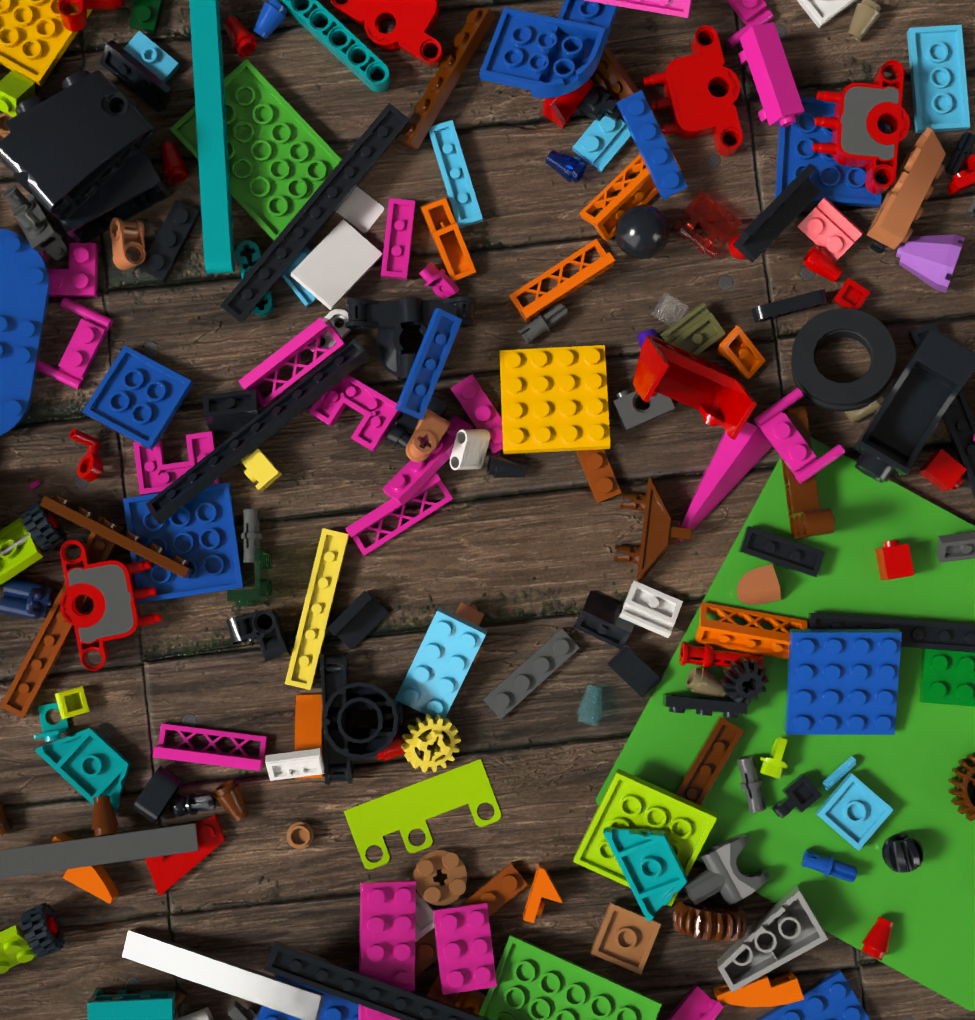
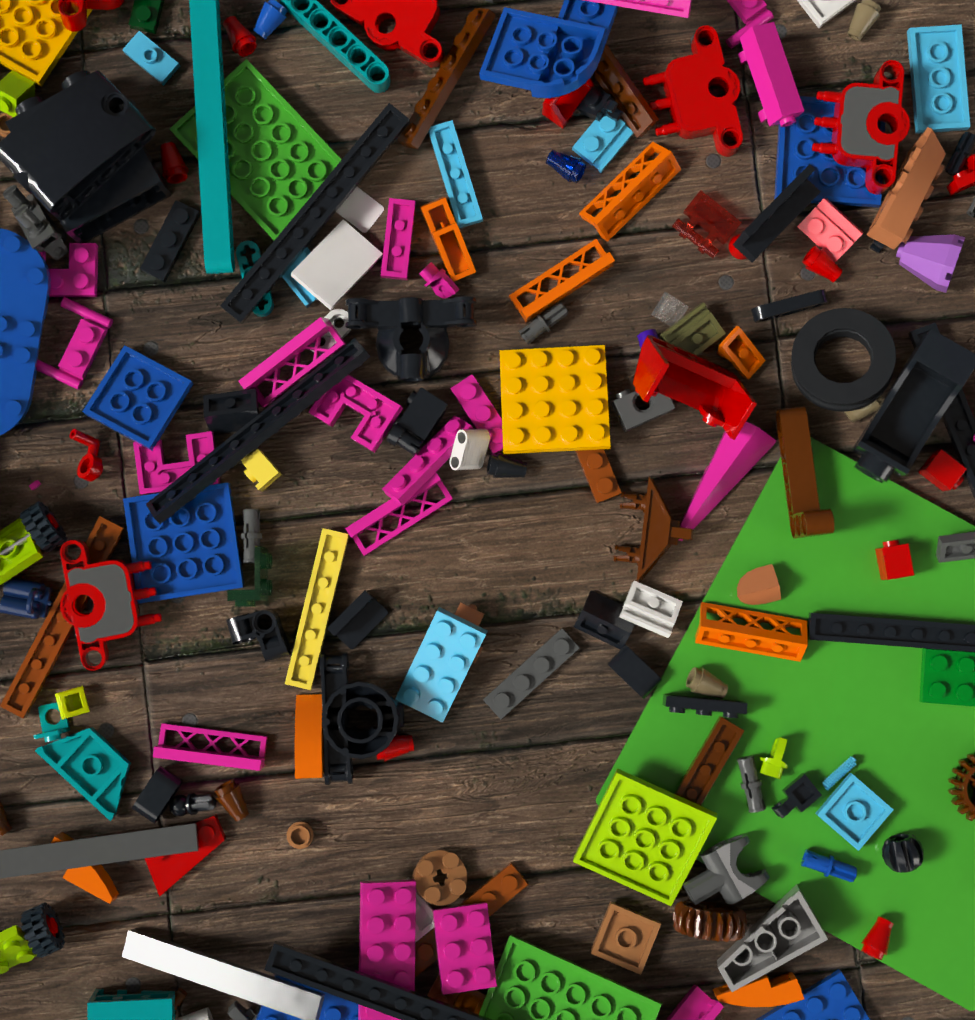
reddish brown plate [40,494,194,579] -> none
reddish brown cone [91,795,119,837] -> none
black plate [100,40,172,112] -> none
nougat piece [110,217,146,271] -> none
white plate [265,748,324,781] -> none
lime piece [344,759,501,870] -> none
blue plate [395,308,463,420] -> none
light yellow gear [401,714,461,772] -> none
nougat piece [405,408,450,462] -> none
orange slope [523,863,563,923] -> none
clear light blue cone [576,685,602,726] -> none
teal wing [603,827,687,922] -> none
black piece [615,204,670,260] -> none
blue plate [616,90,688,200] -> none
red pin [679,641,763,669] -> none
black gear [720,656,769,704] -> none
black plate [738,526,825,577] -> none
dark pink plate [753,388,845,484] -> none
blue plate [785,629,902,735] -> none
red plate [832,277,870,310] -> none

